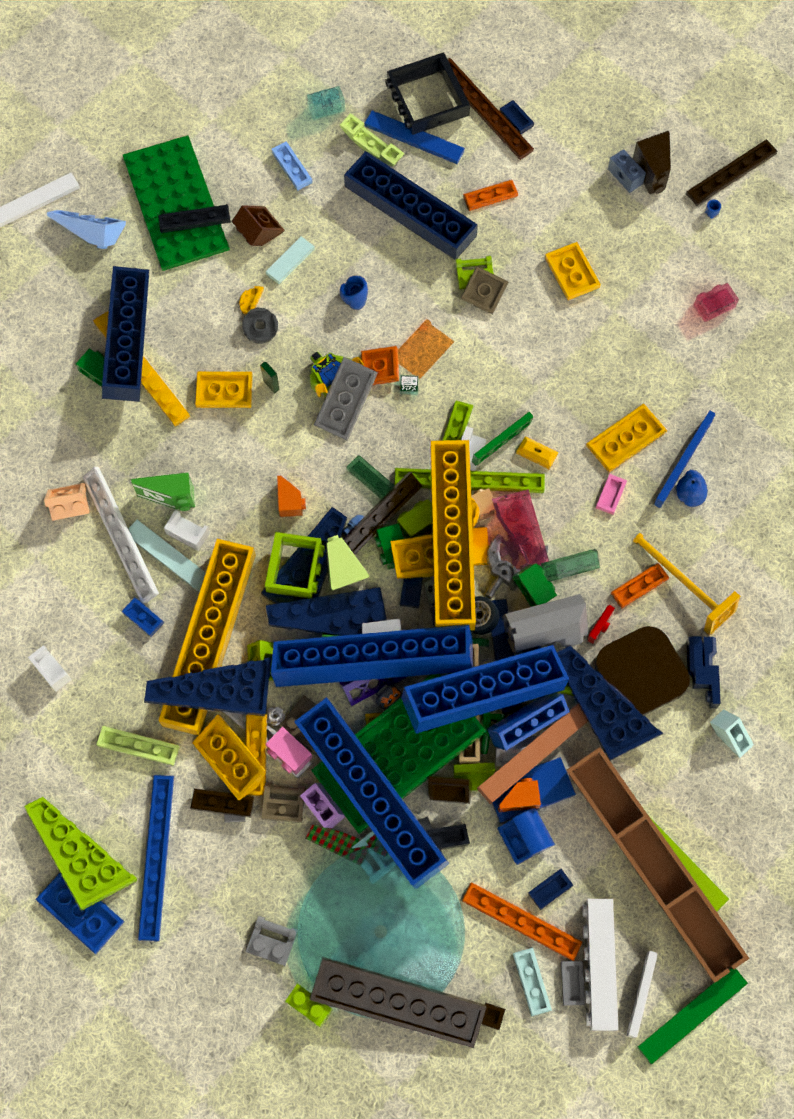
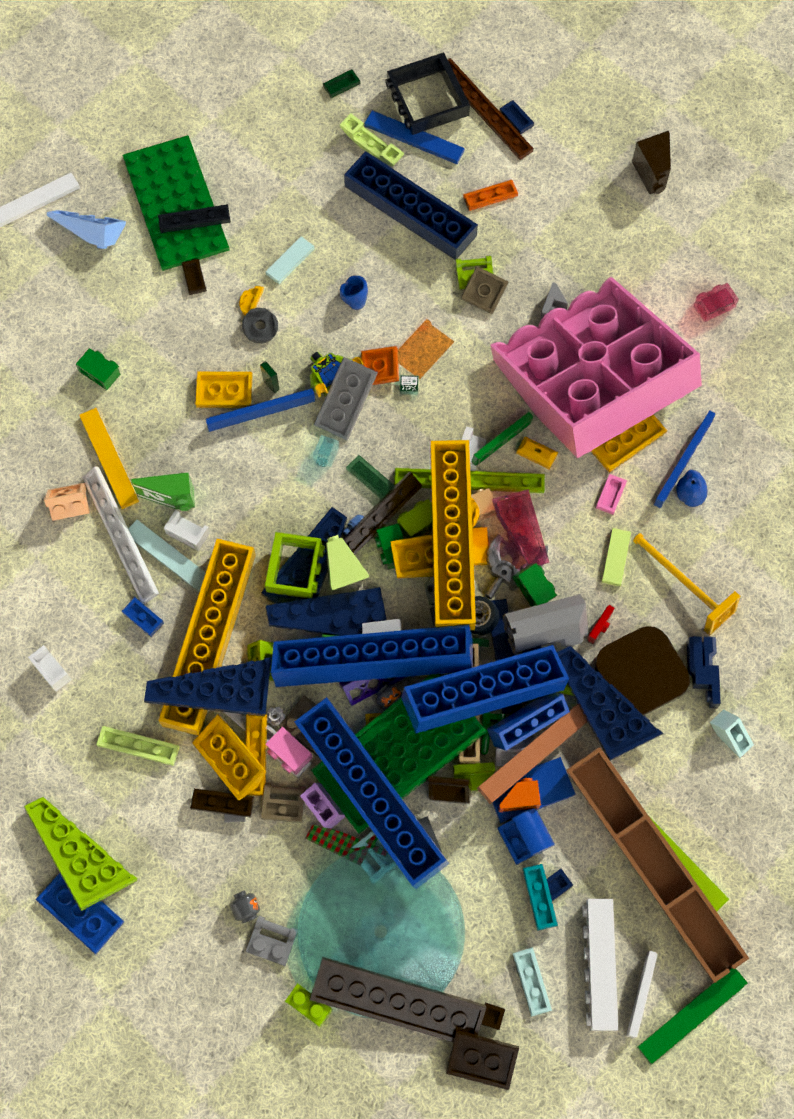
yellow plate [93,311,190,427] -> none
dark blue brick [102,266,149,402] -> none
blue tile [138,775,174,941] -> none
reddish brown slope [231,205,285,246] -> none
light blue plate [271,141,312,191] -> none
orange slope [277,475,306,517] -> none
clear light blue brick [307,86,345,120] -> none
dark blue tile [400,577,423,609] -> none
black tile [426,824,470,850] -> none
lime tile [442,400,473,441] -> none
orange tile [462,882,583,961] -> none
clear green tile [541,549,600,582] -> none
yellow plate [545,242,601,300] -> none
light grey tile [561,961,585,1006] -> none
sand blue brick [608,149,646,193] -> none
orange tile [611,563,669,609] -> none
dark brown tile [686,139,778,206] -> none
blue hose [705,199,721,219] -> none
none -> yellow tile [79,408,139,509]
none -> dark brown tile [182,259,207,295]
none -> blue tile [206,388,315,432]
none -> dark grey head [230,890,260,923]
none -> clear light blue brick [313,435,339,467]
none -> dark green tile [323,69,361,98]
none -> dark brown tile [446,1030,519,1090]
none -> bright pink piece [490,277,702,458]
none -> teal tile [522,864,558,931]
none -> light grey slope [540,282,568,320]
none -> yellowish green tile [602,528,631,587]

